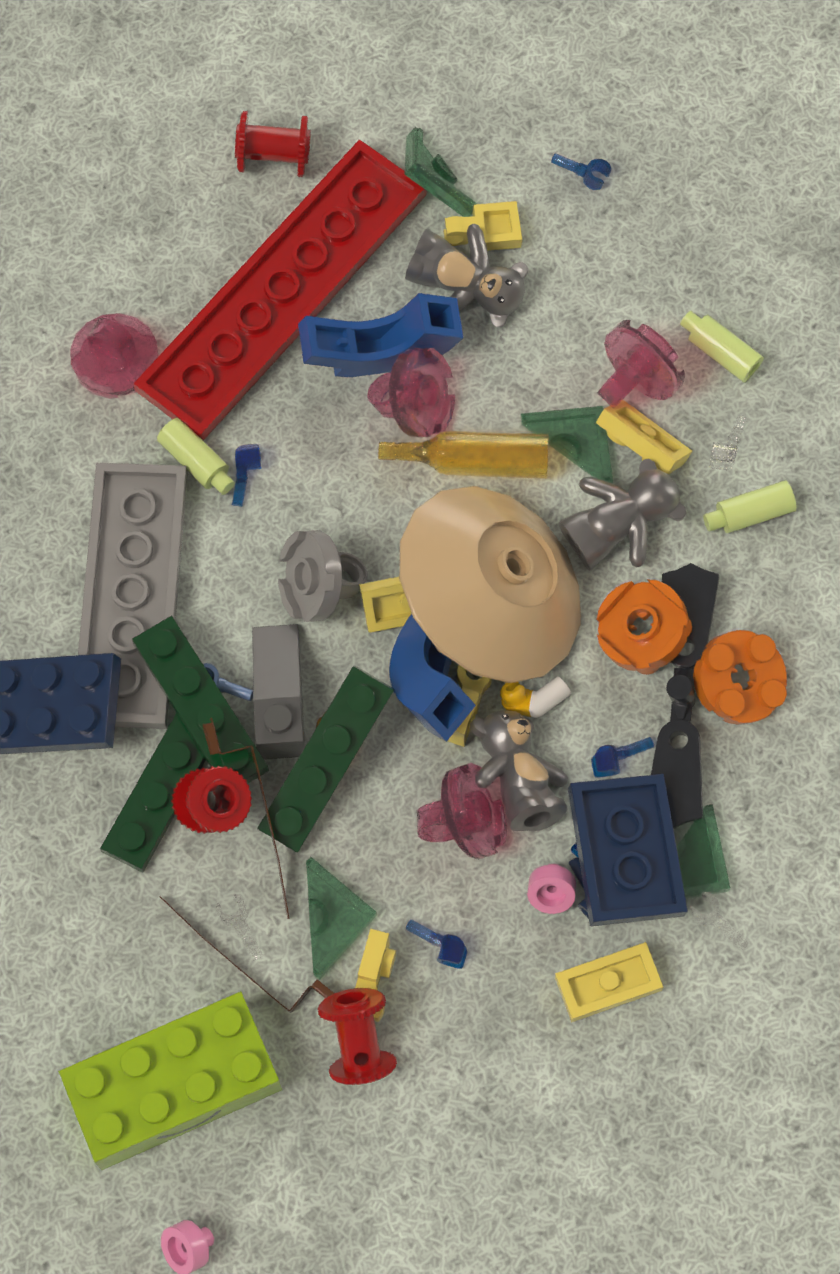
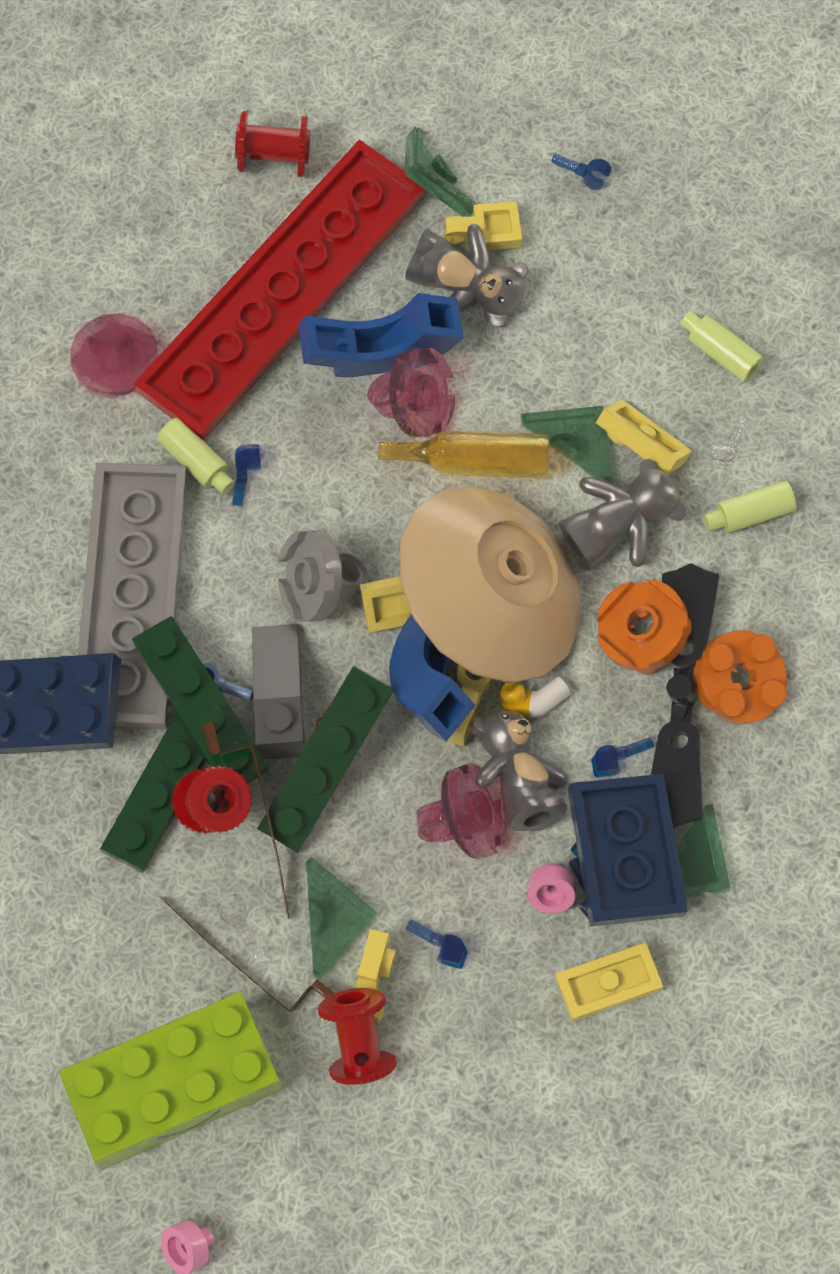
clear pink tile [597,320,685,408] -> none

